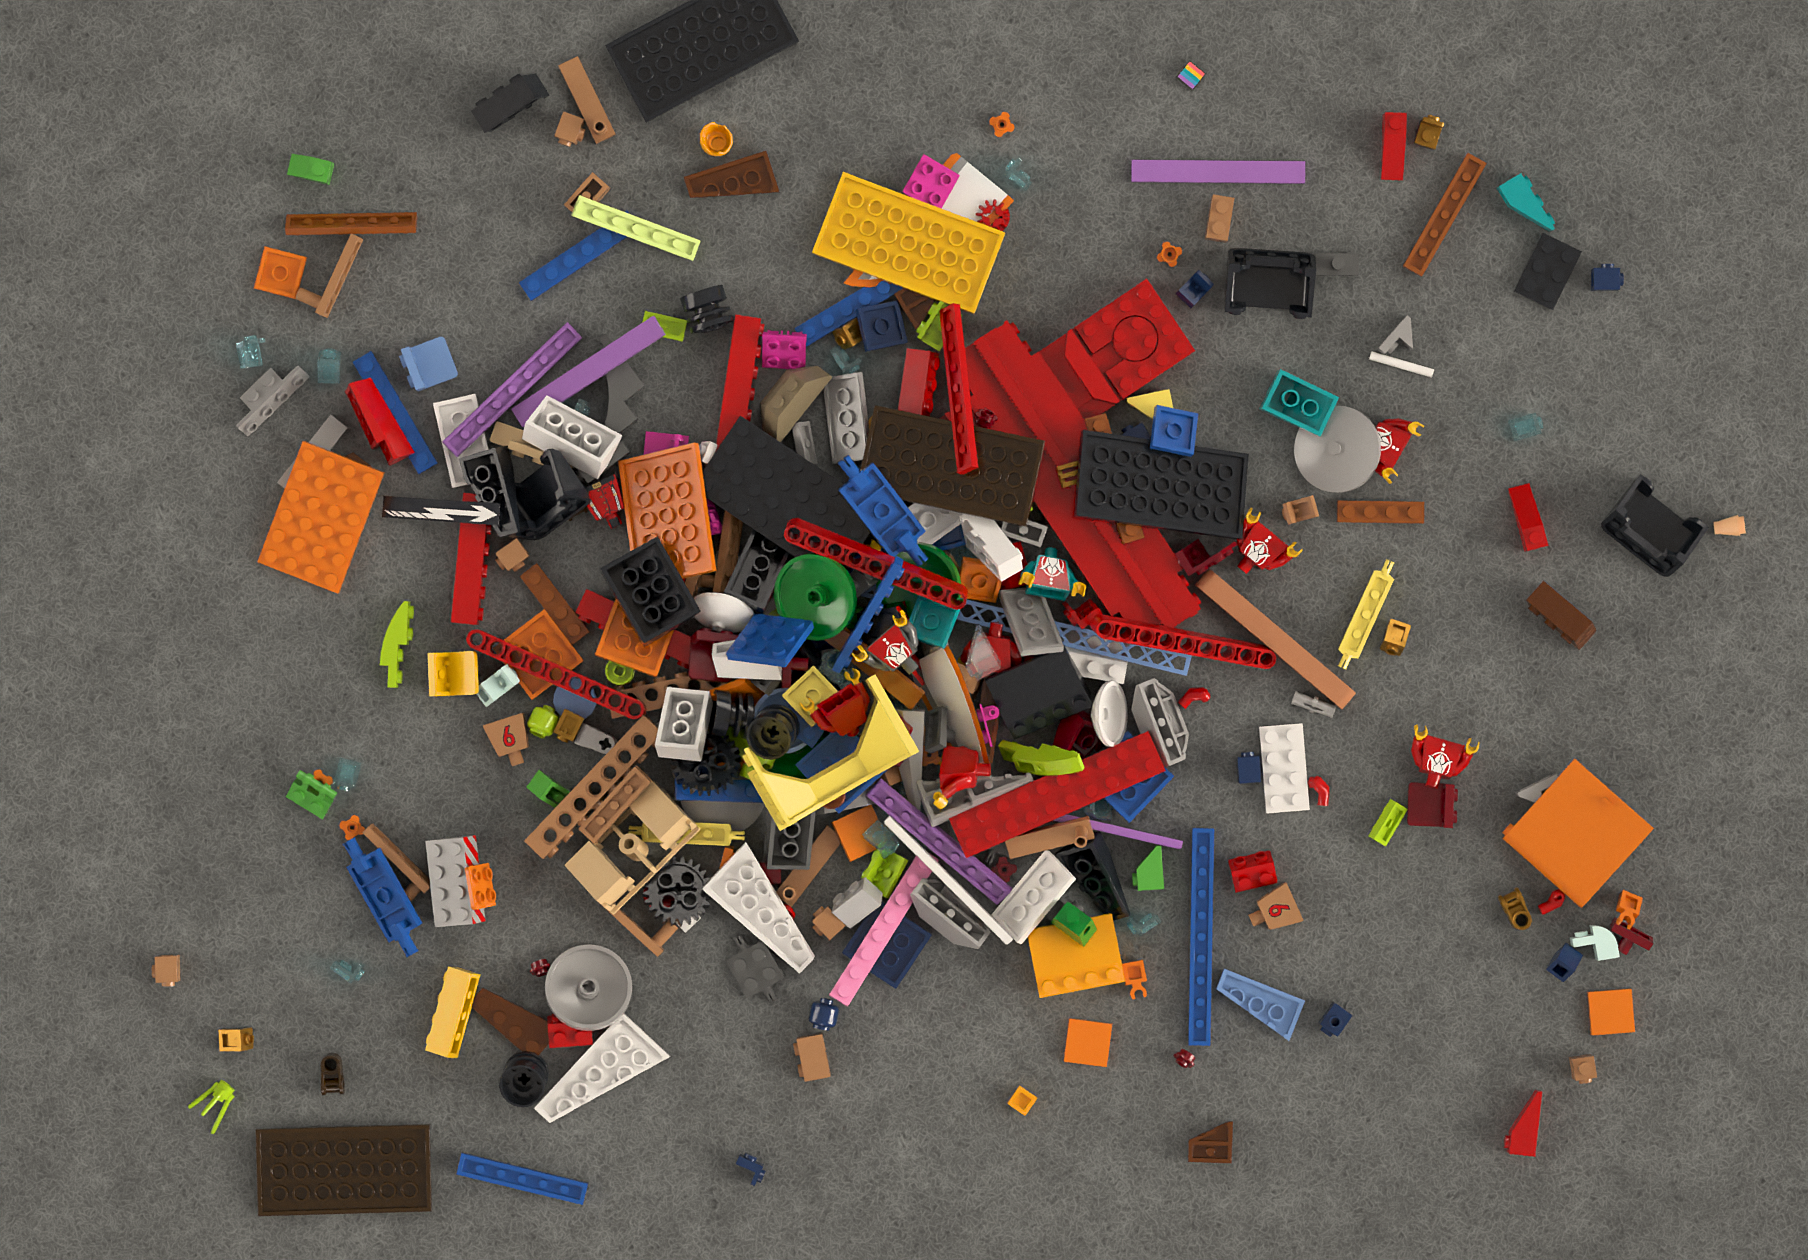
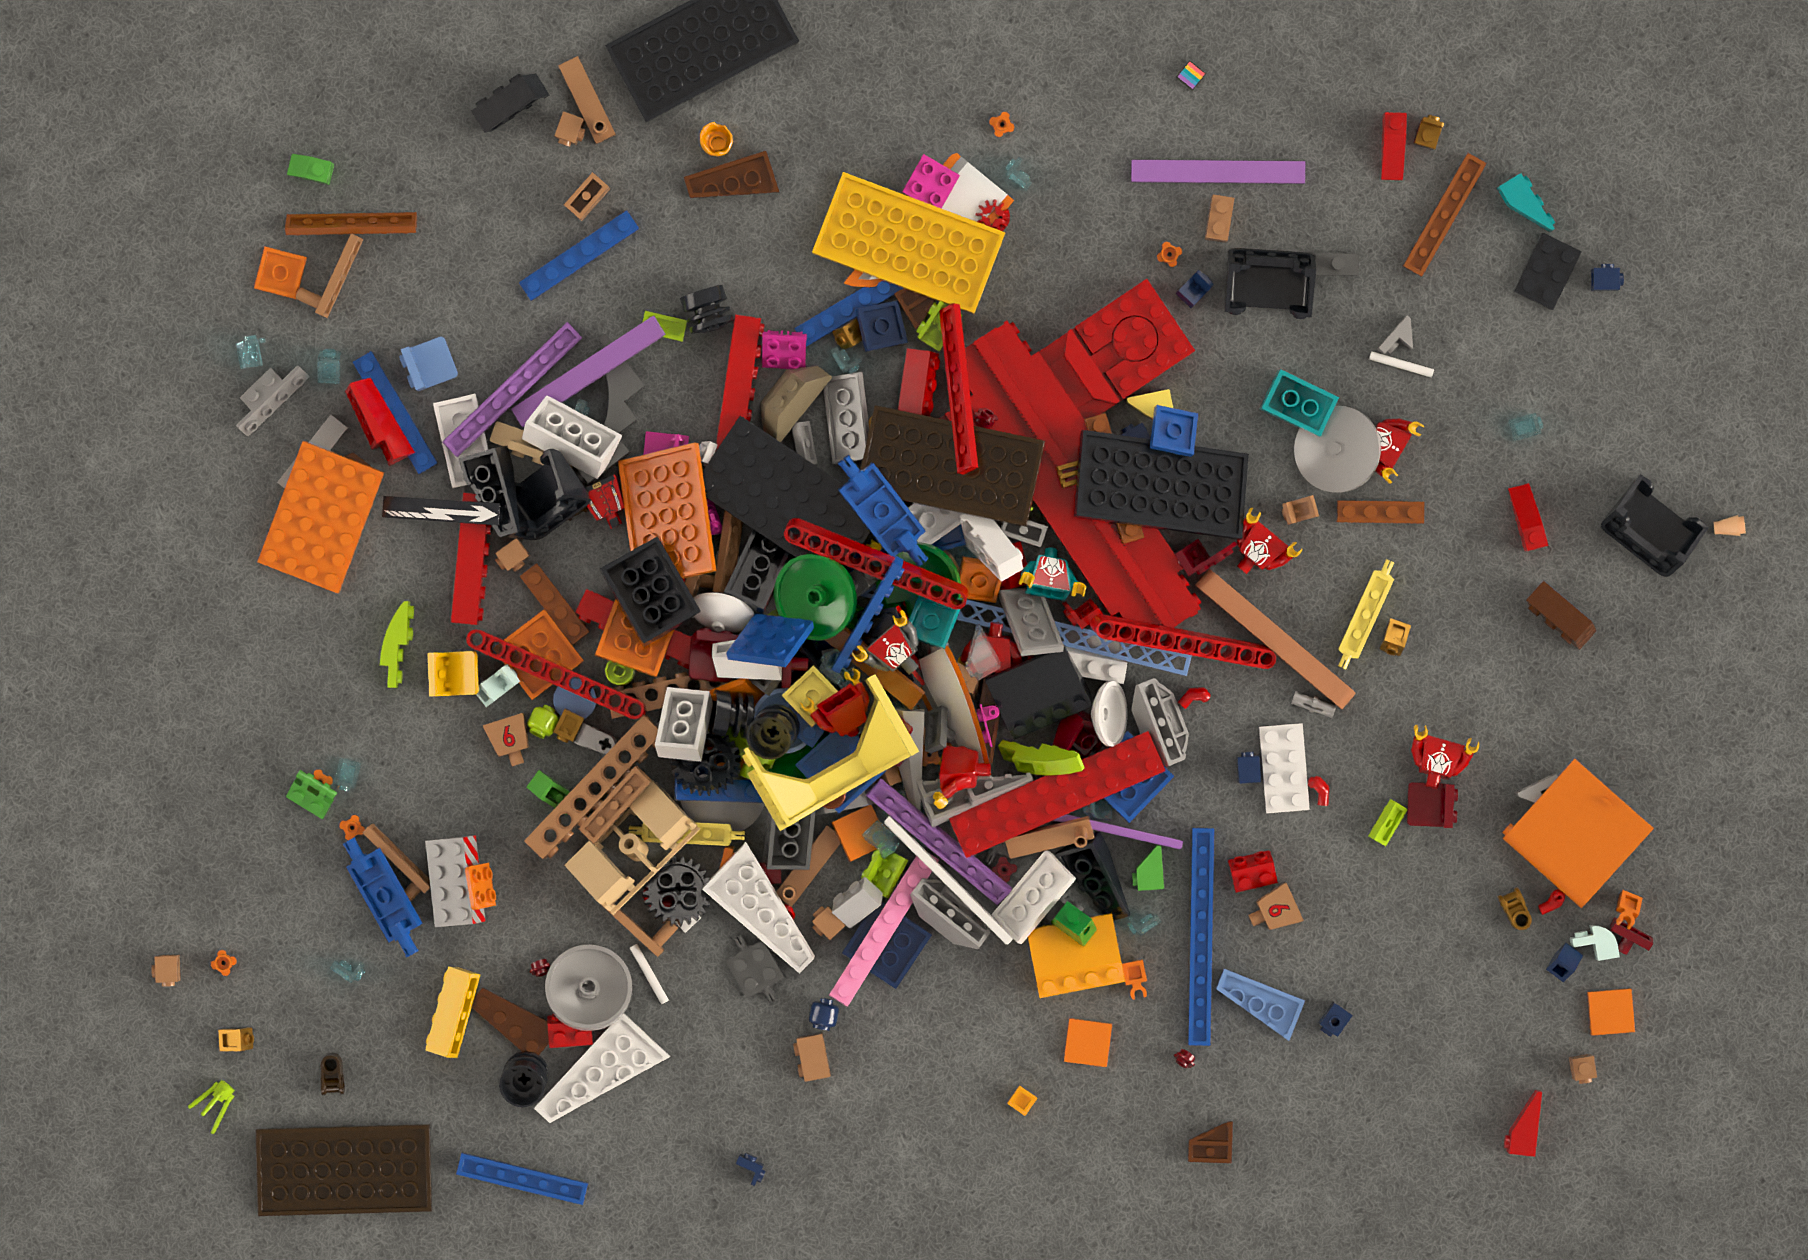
yellowish green tile [571,195,700,261] -> none
none -> orange plate [211,950,237,976]
none -> white bar [630,944,669,1004]

